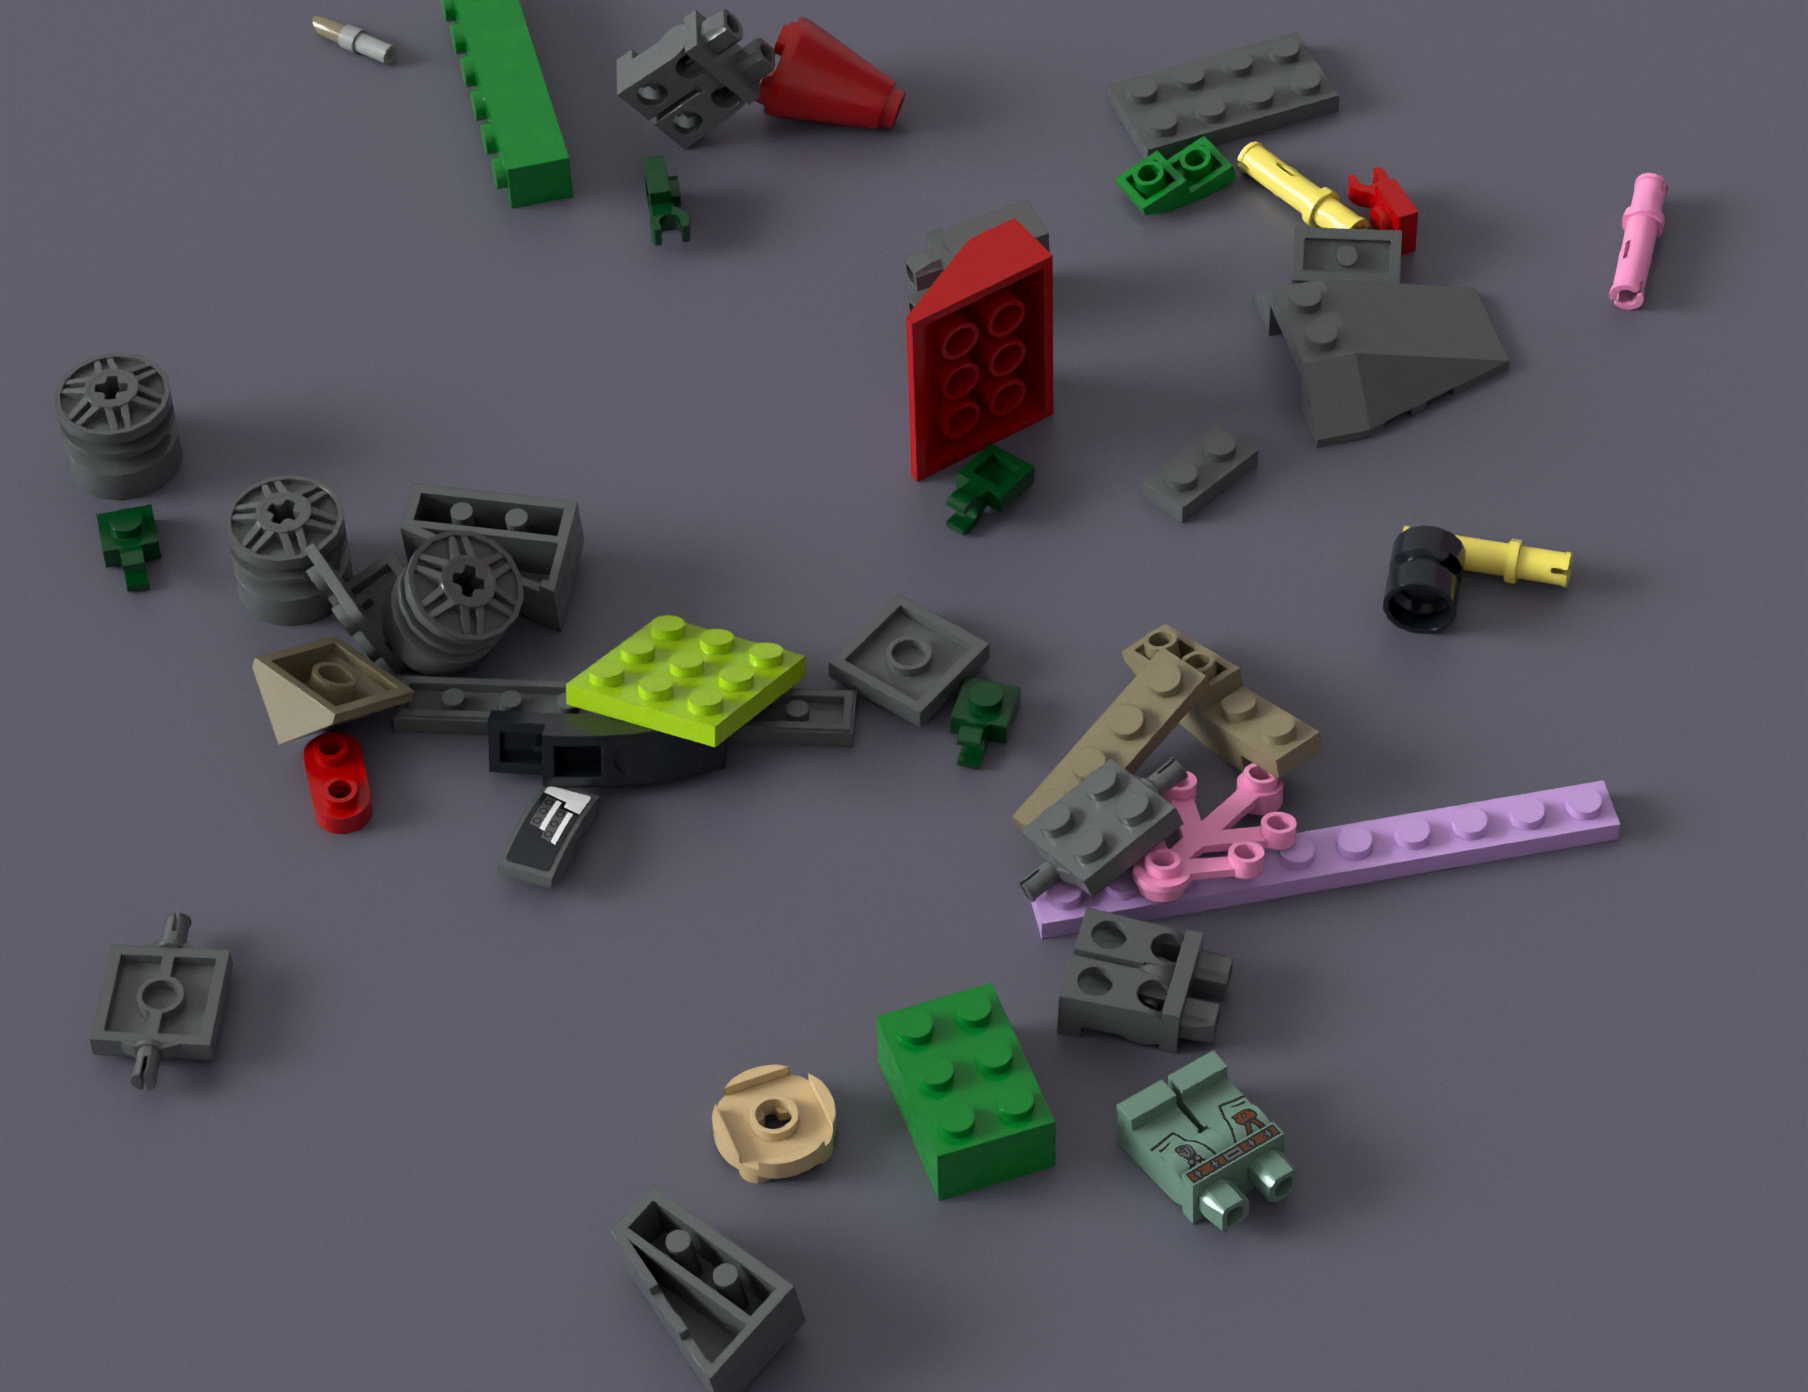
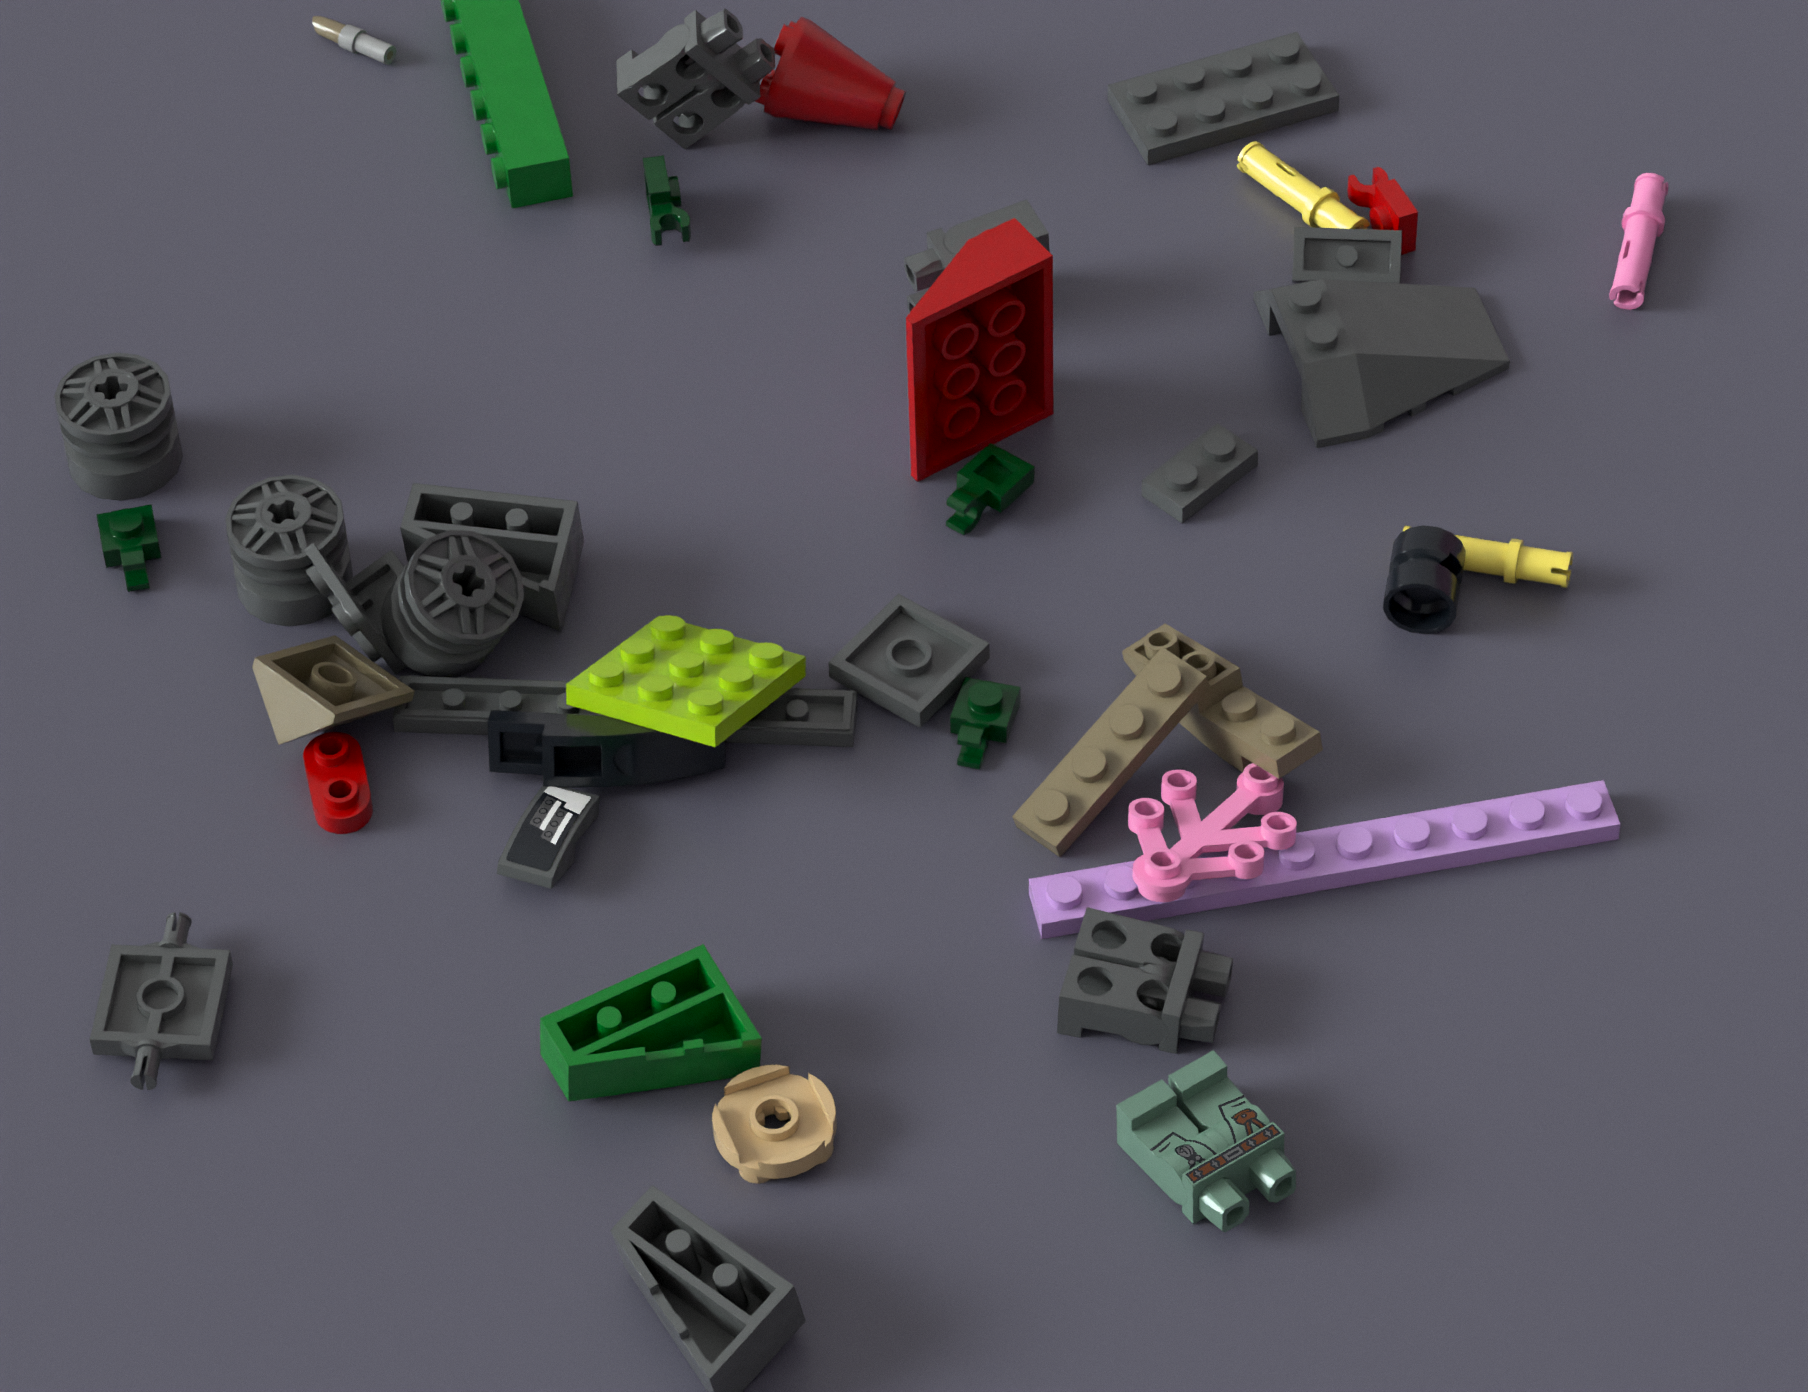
green brick [876,983,1056,1201] -> none
dark grey plate [1017,757,1188,902] -> none
green slope [1115,136,1237,216] -> none
none -> green wedge [540,944,762,1102]

